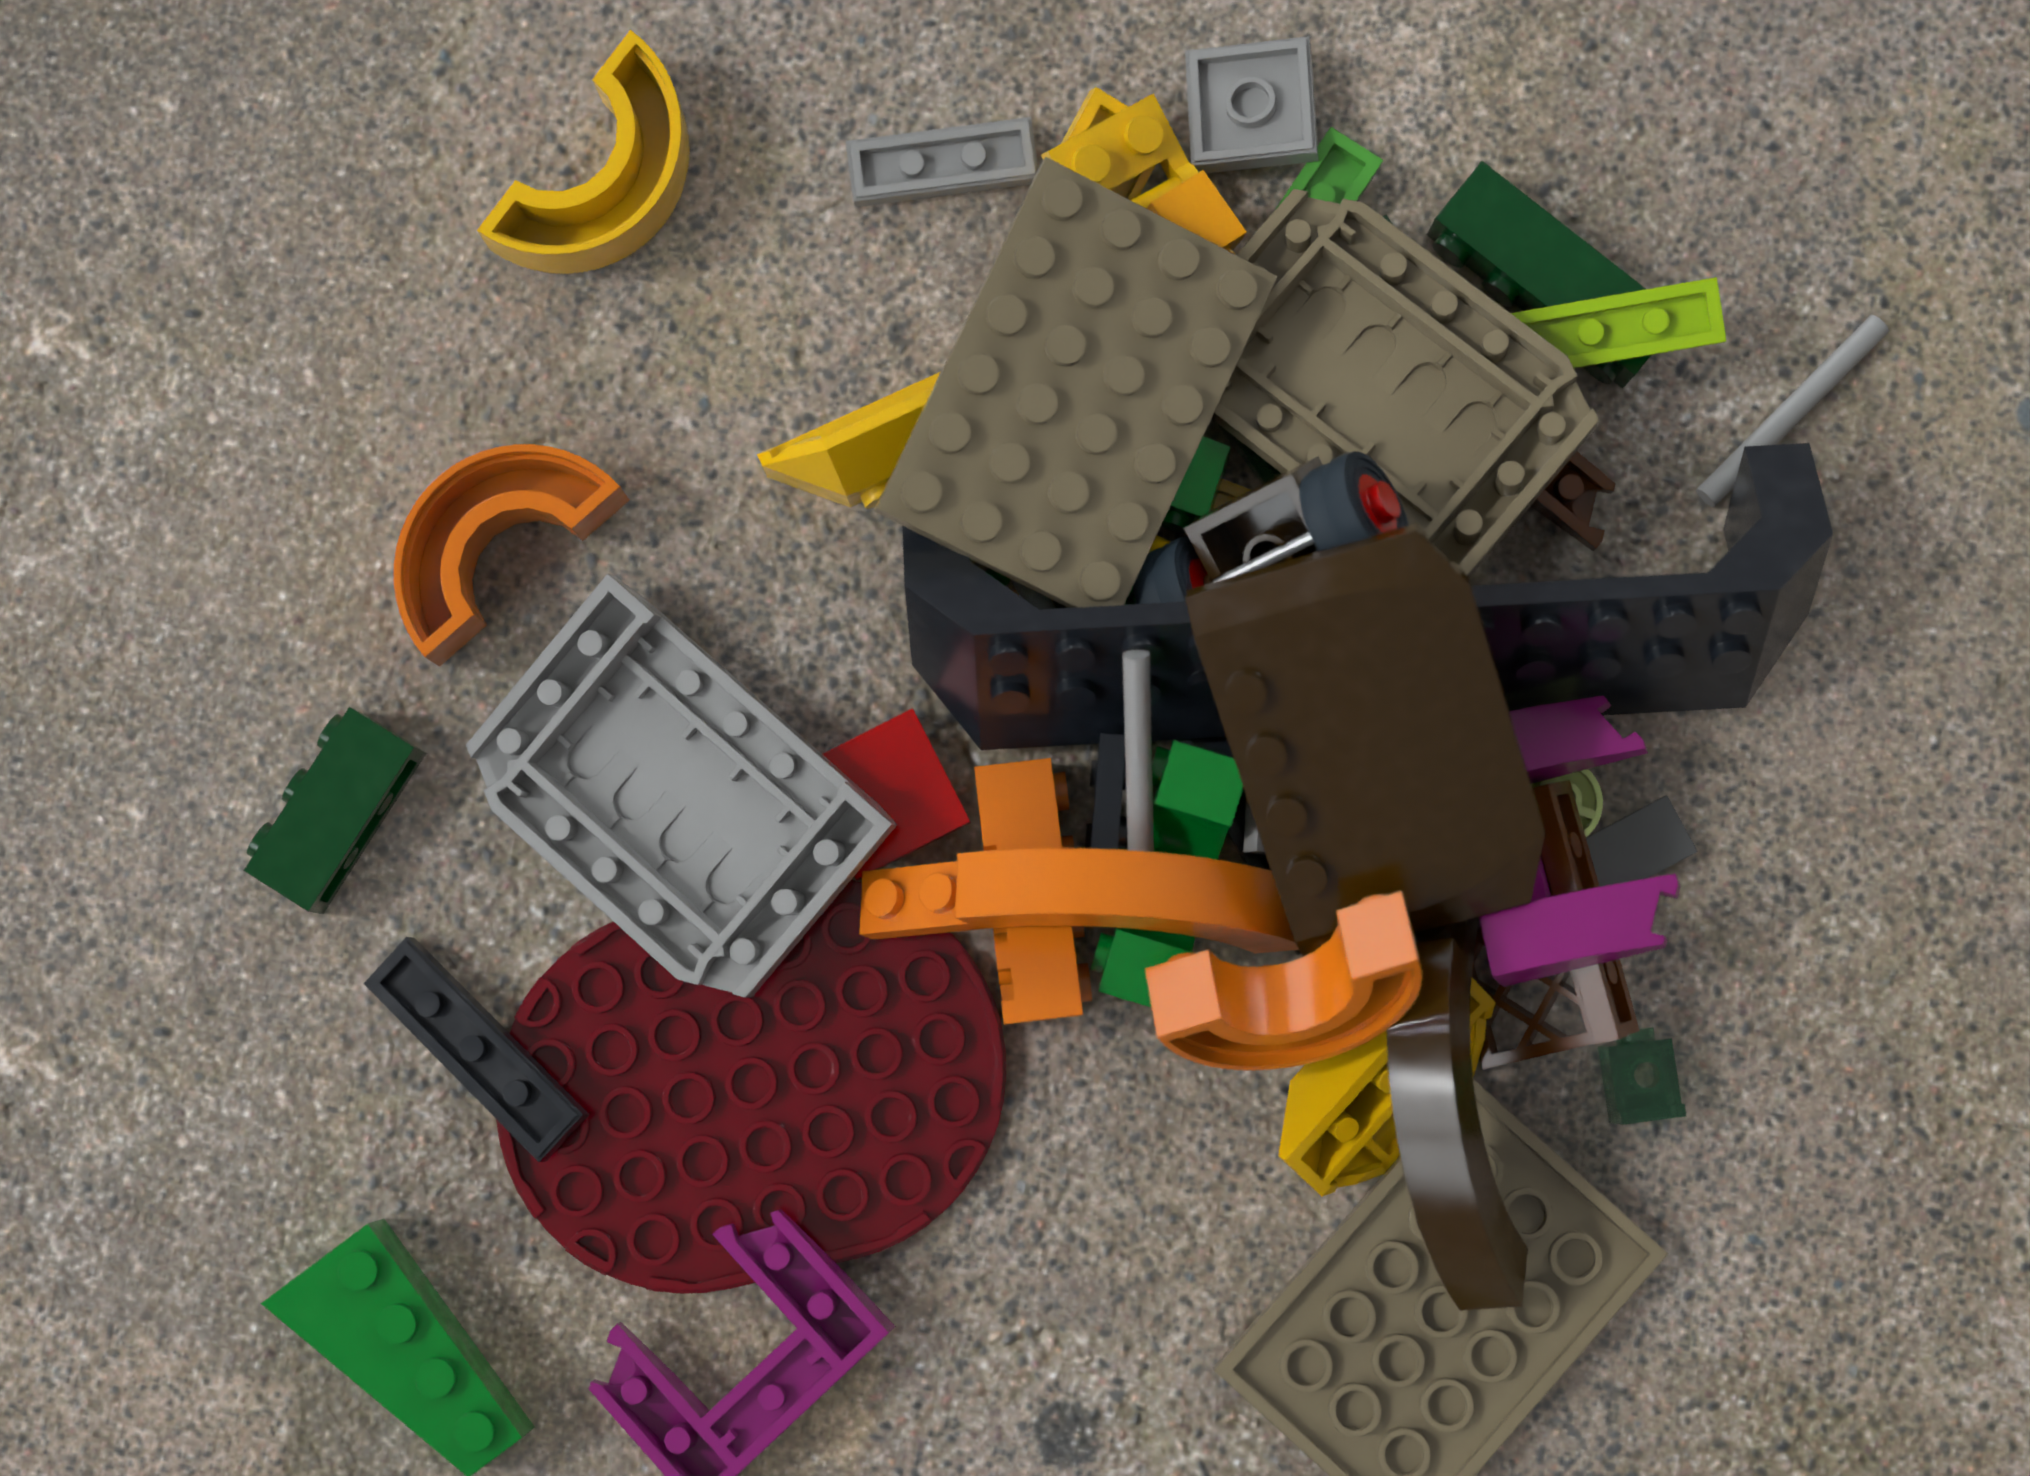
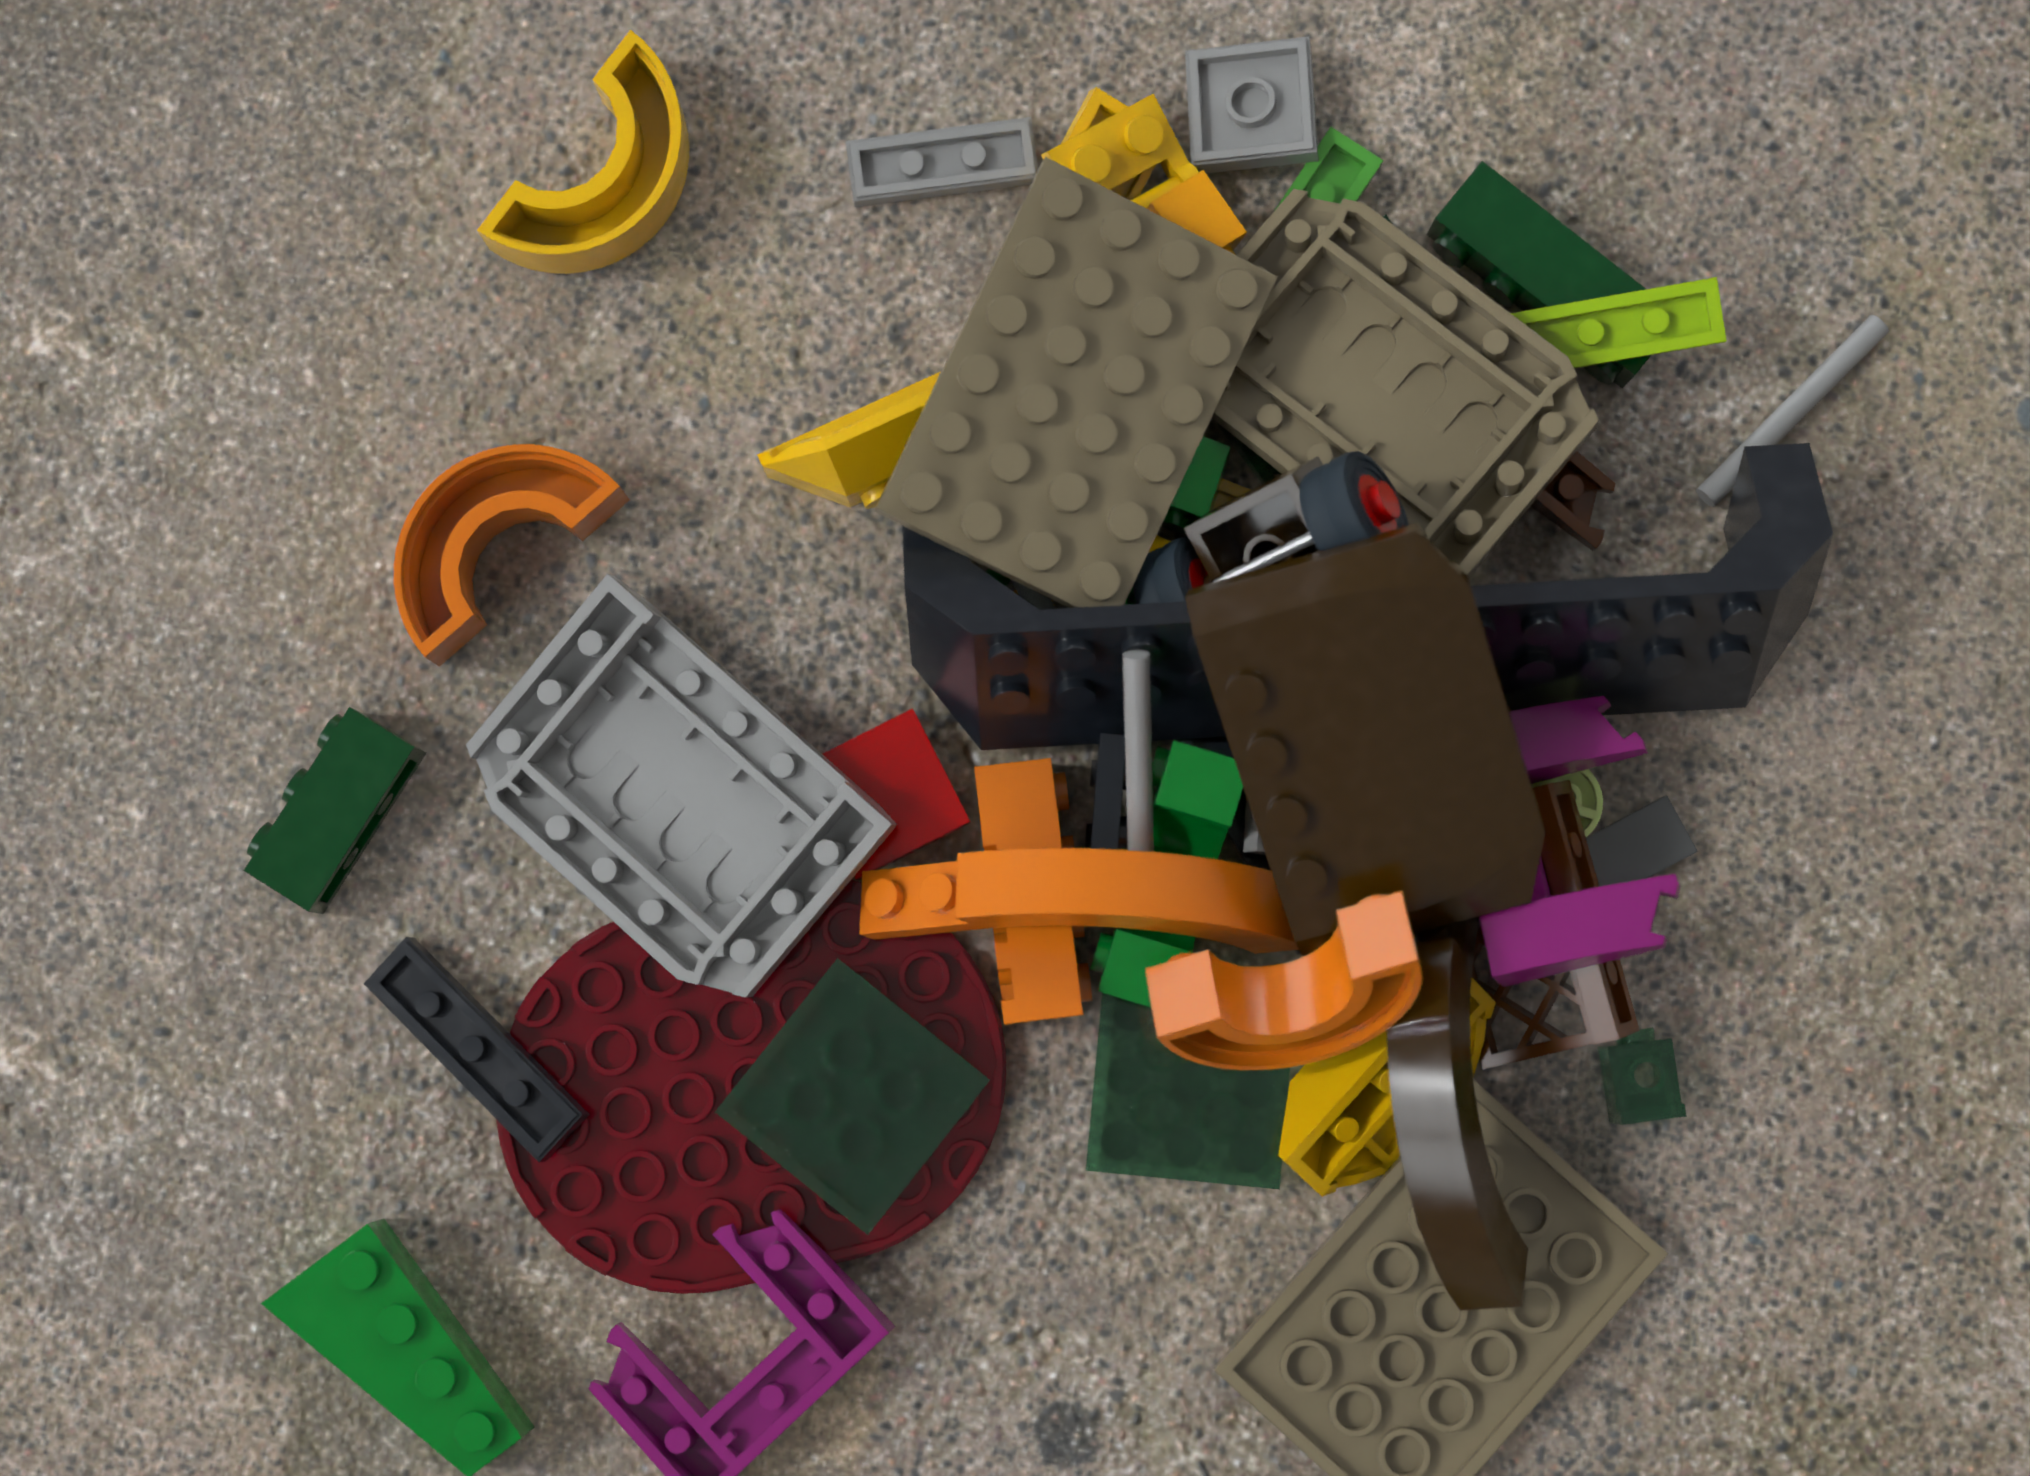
none -> clear green plate [715,958,990,1235]
none -> clear green plate [1085,993,1290,1190]

